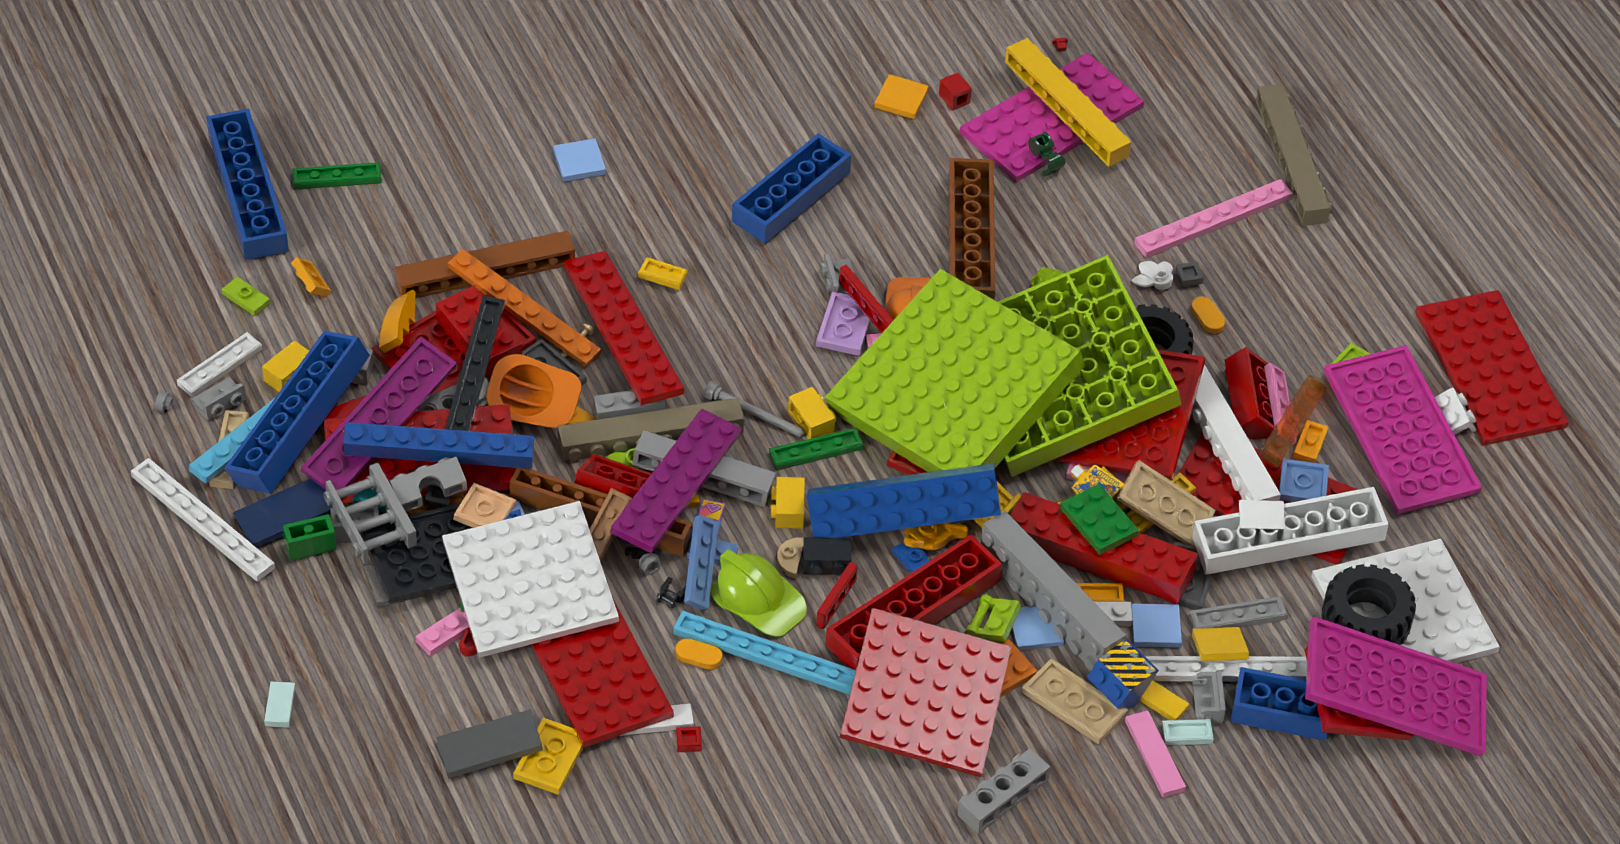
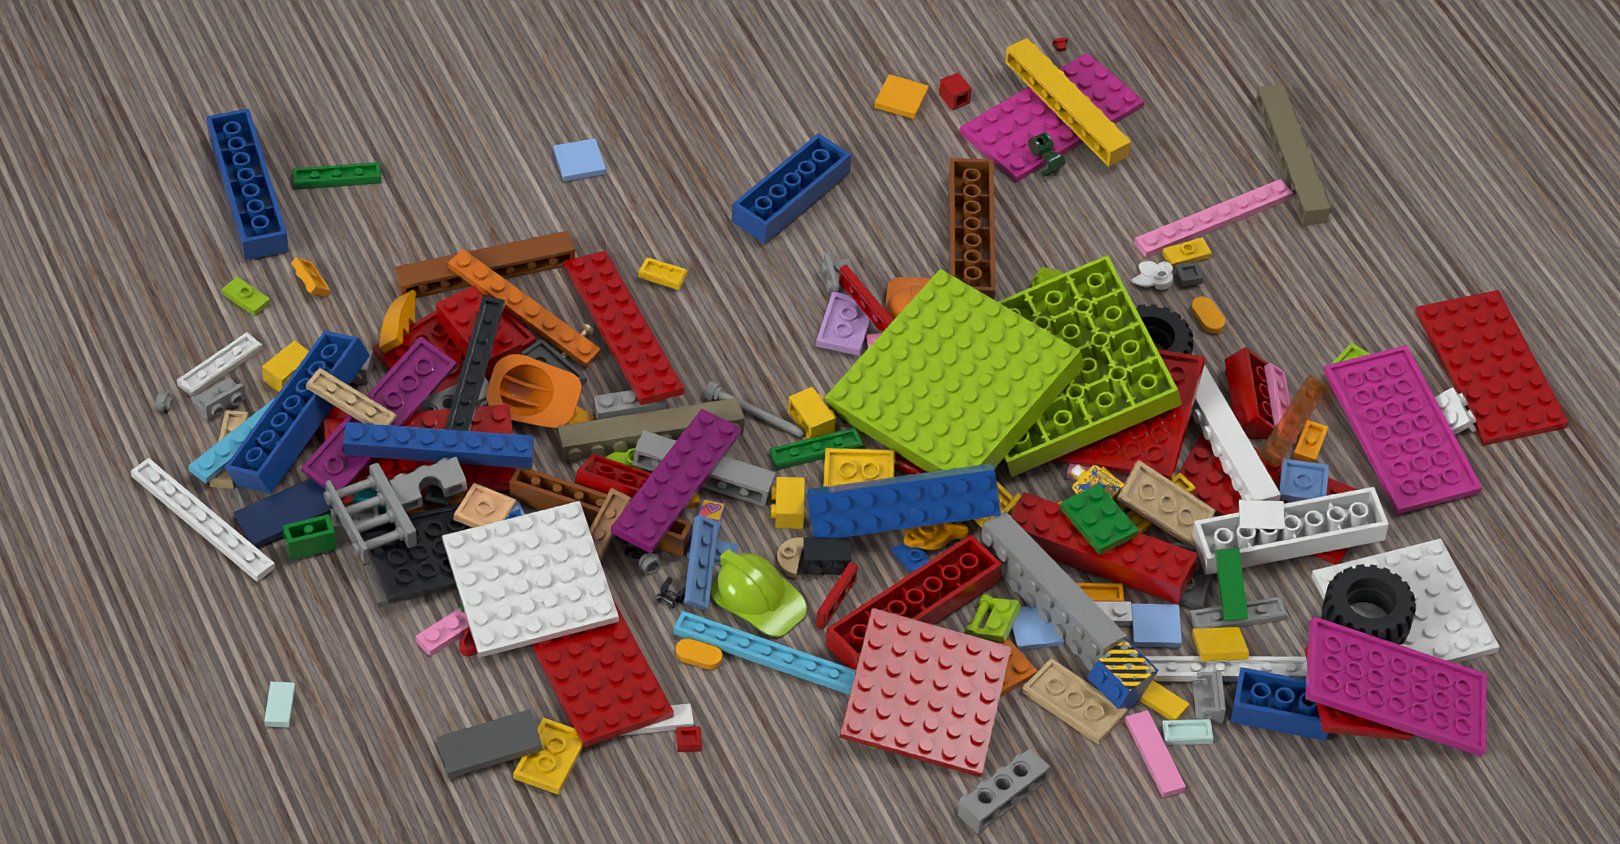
none -> tan tile [306,367,397,425]
none -> yellow tile [823,448,895,487]
none -> yellow plate [1162,237,1212,268]
none -> green tile [1214,548,1248,621]

